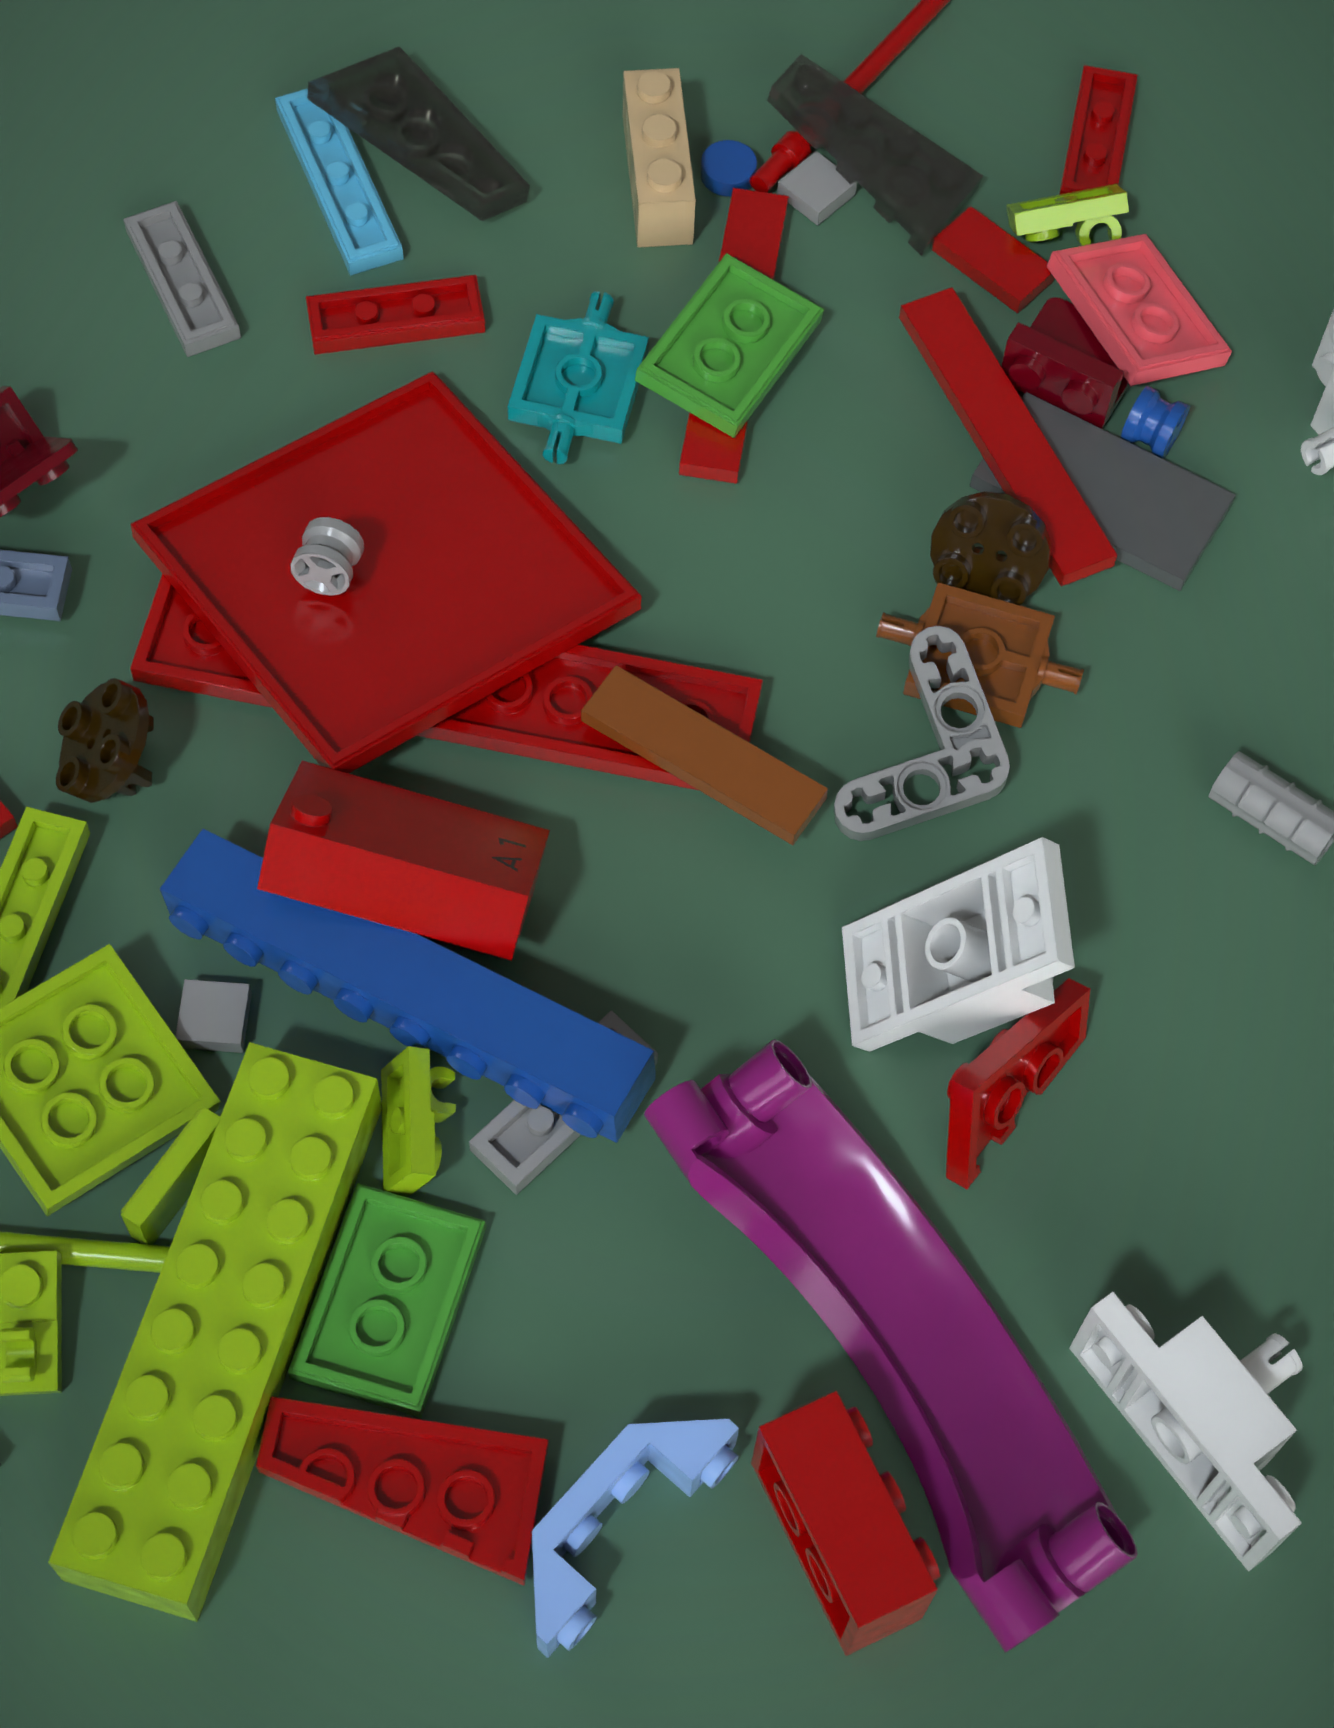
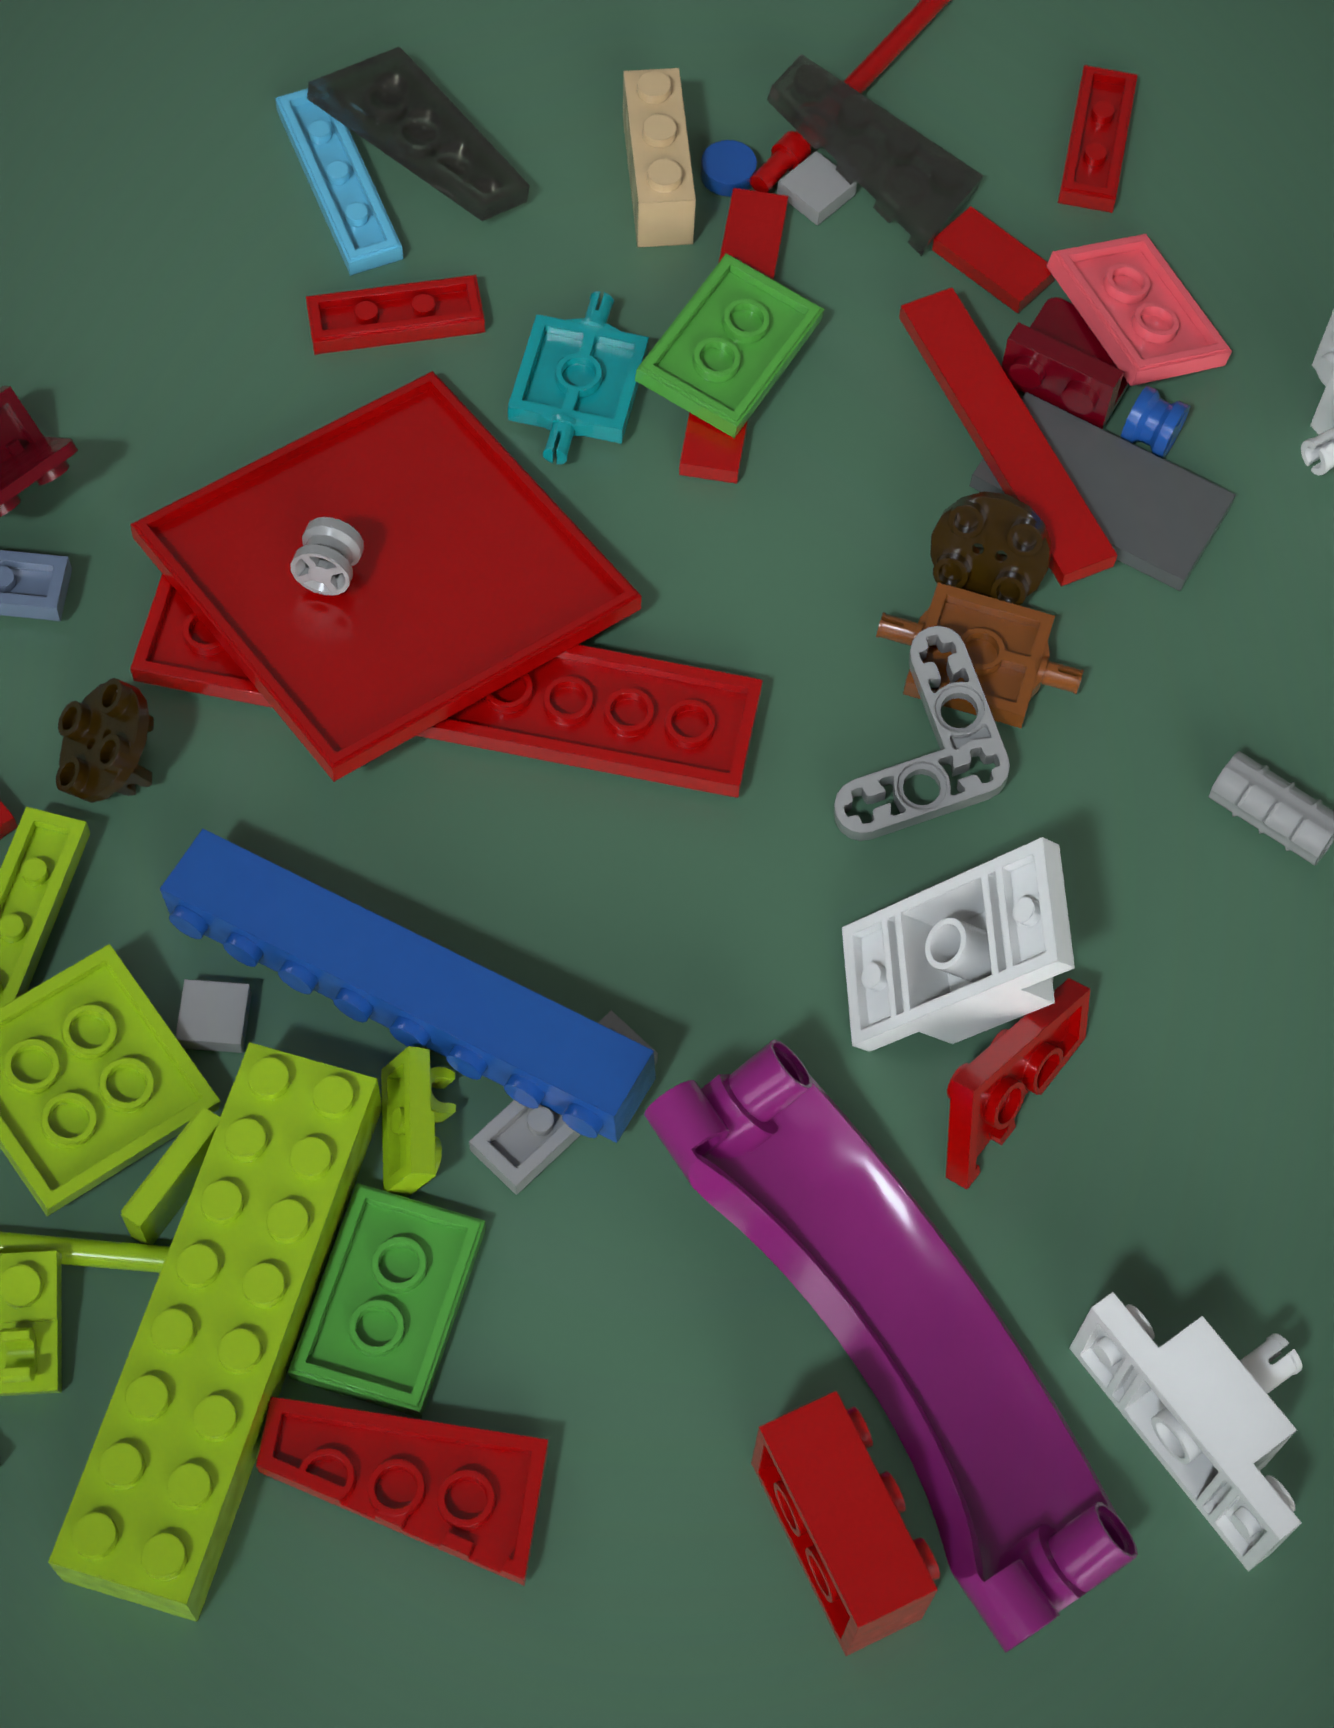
light grey tile [123,201,241,357] -> none
red brick [257,760,550,961] -> none
light blue slope [532,1419,739,1658] -> none
dark orange tile [581,665,828,845] -> none
lime plate [1006,184,1129,246] -> none

